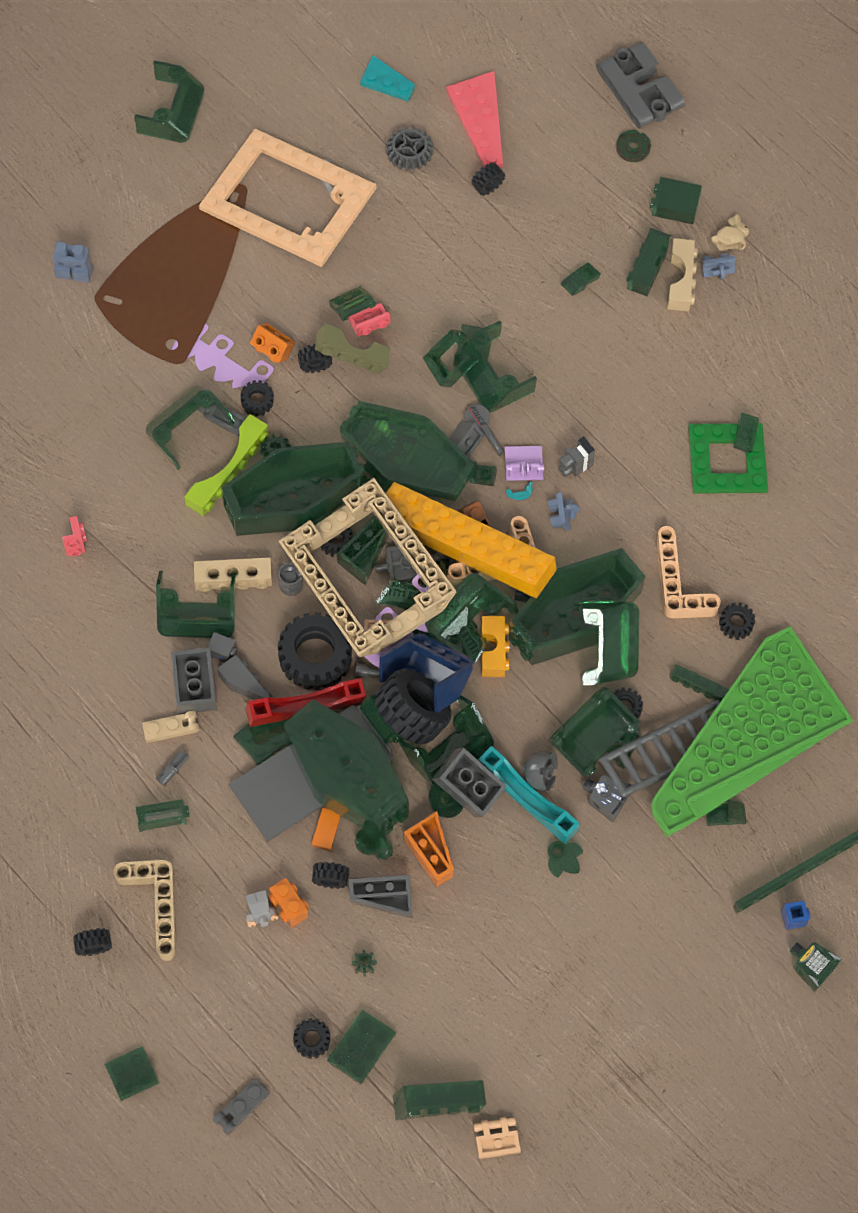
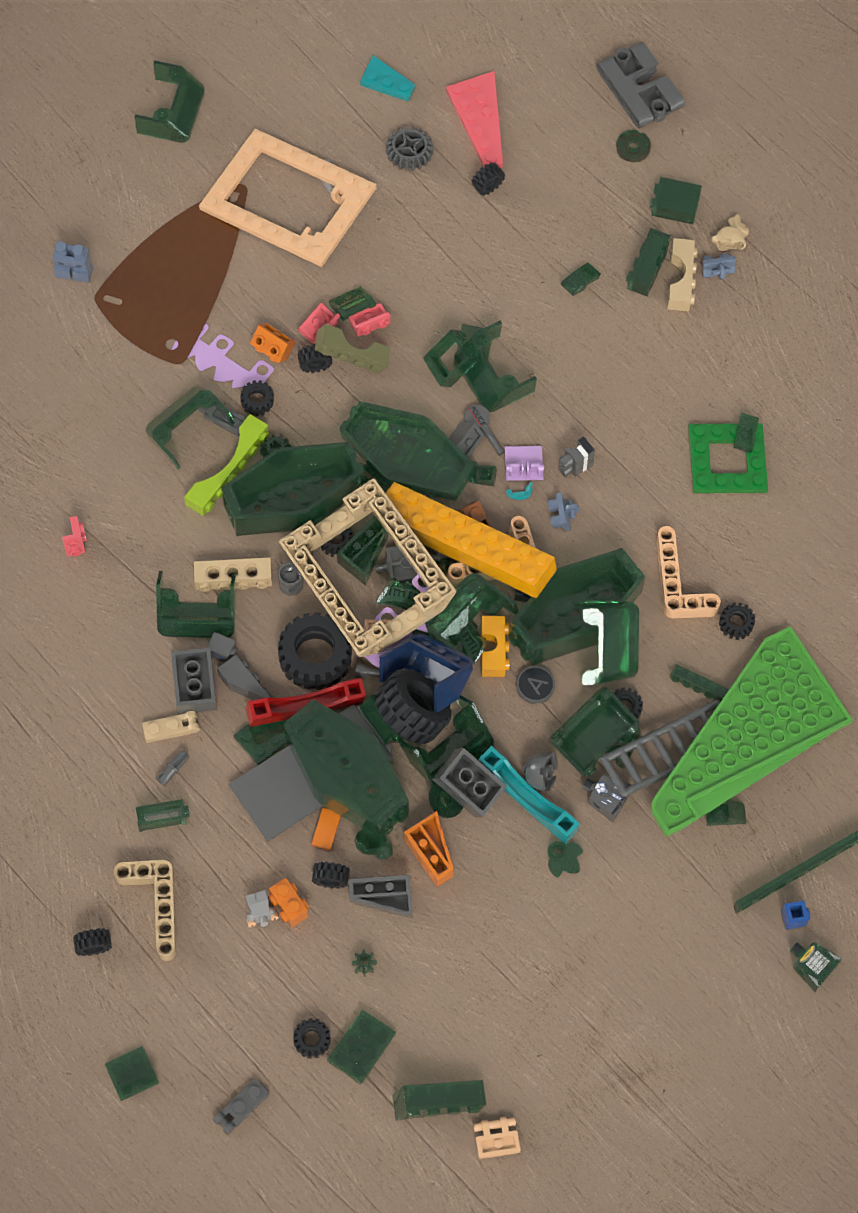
none -> coral bracket [297,303,340,344]
none -> black tile [516,666,555,704]

